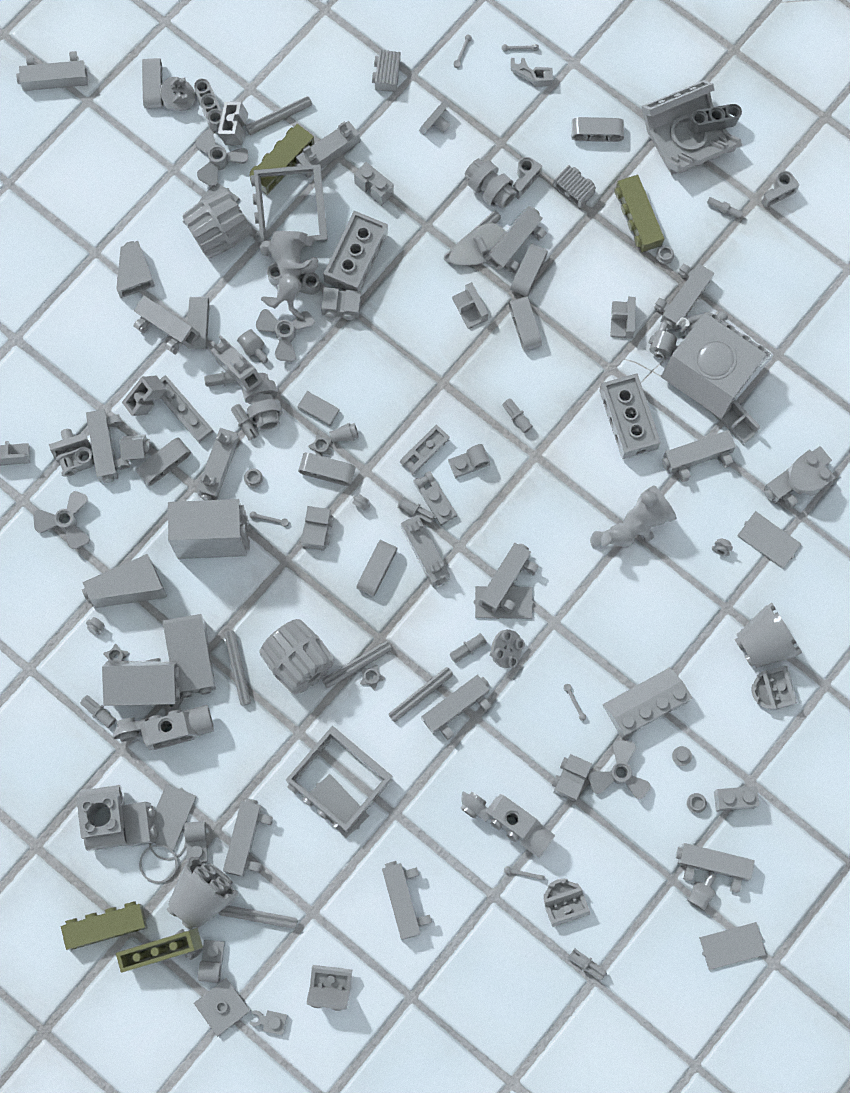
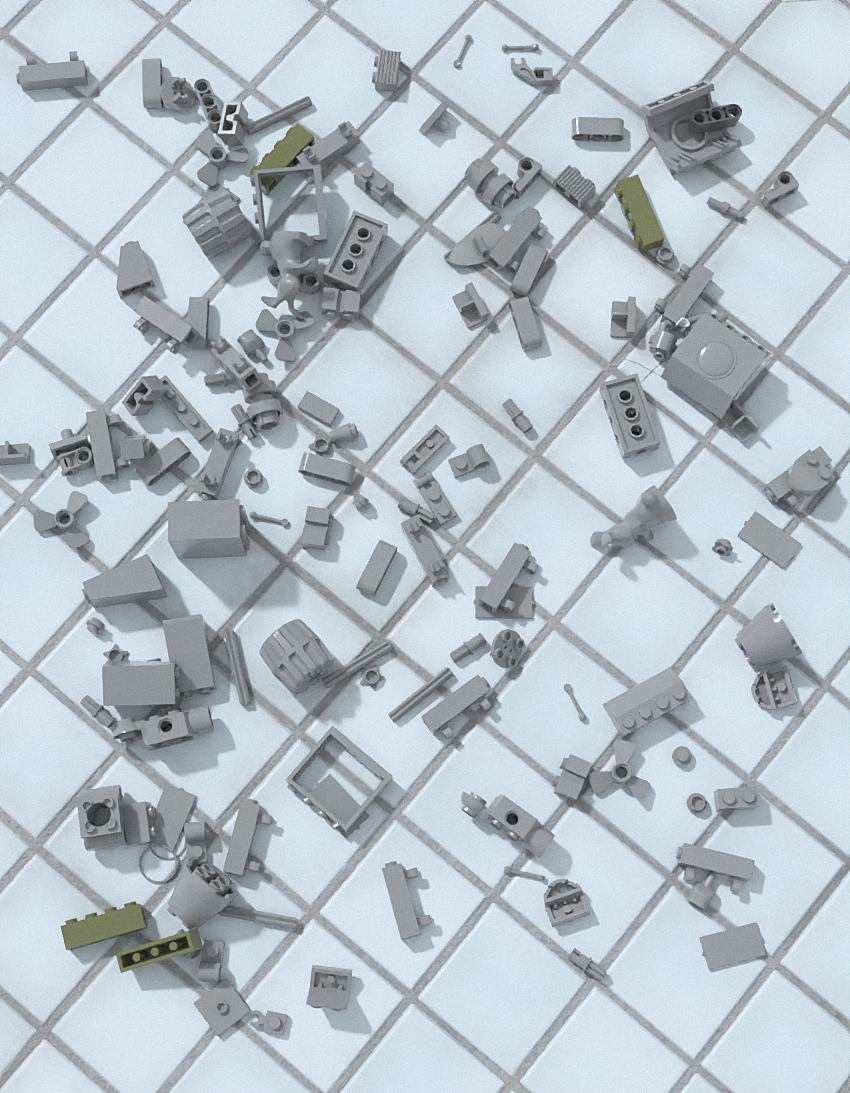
light grey brick [662,430,736,482] -> none

